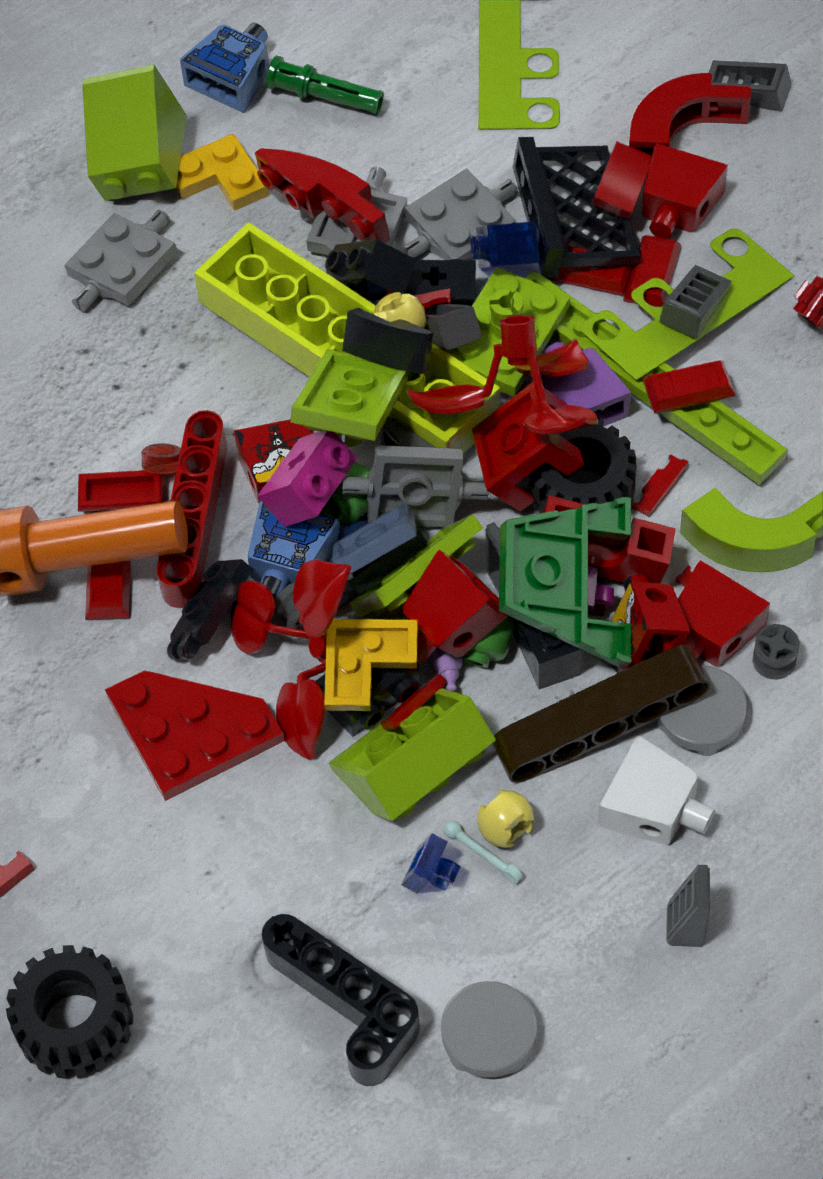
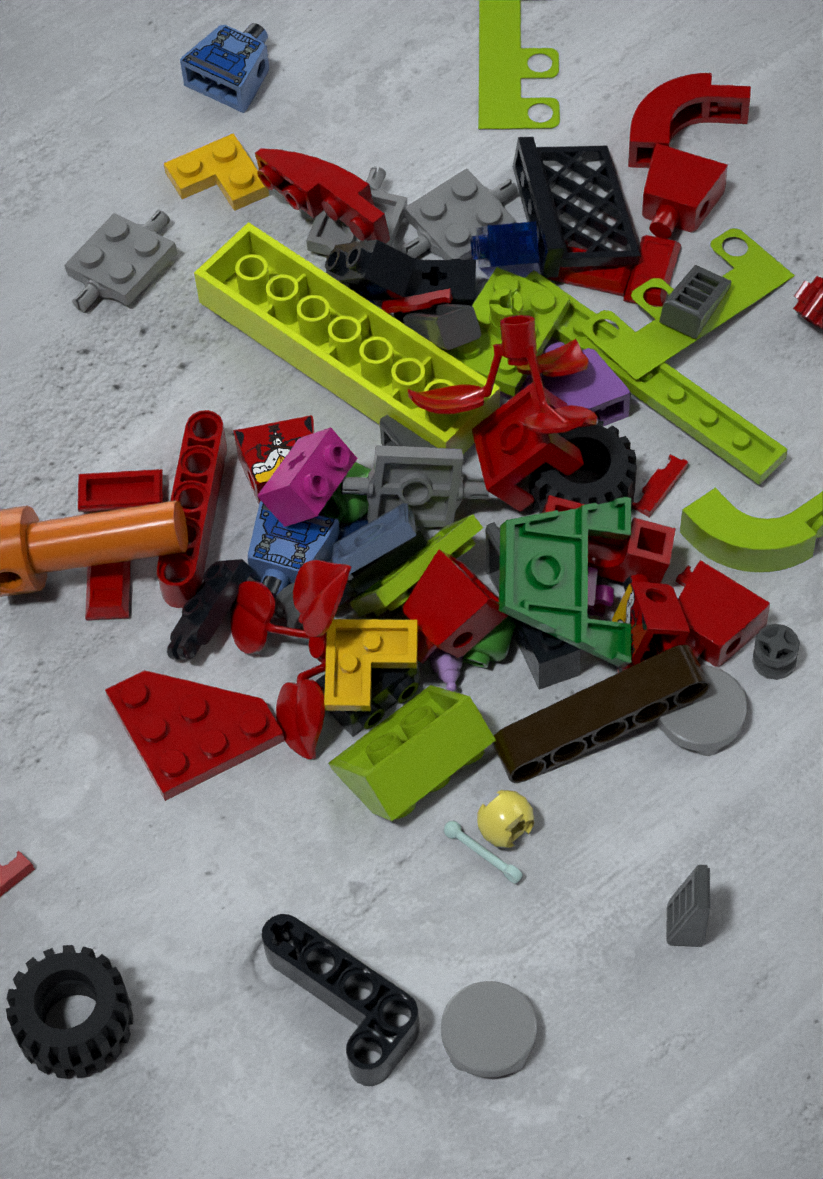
lime slope [82,64,187,201] -> none
clear red tile [141,443,181,474] -> none
green pin [266,55,384,115] -> none
lime plate [290,349,408,447] -> none
black slope [342,308,434,374] -> none
light yellow piece [373,292,426,328] -> none
red piece [380,674,447,729] -> none
clear blue tile [401,833,461,893] -> none
red slope [591,141,652,219] -> none
white torso [598,735,715,845] -> none
red tile [643,360,735,414] -> none
dark grey slope [709,60,791,111] -> none

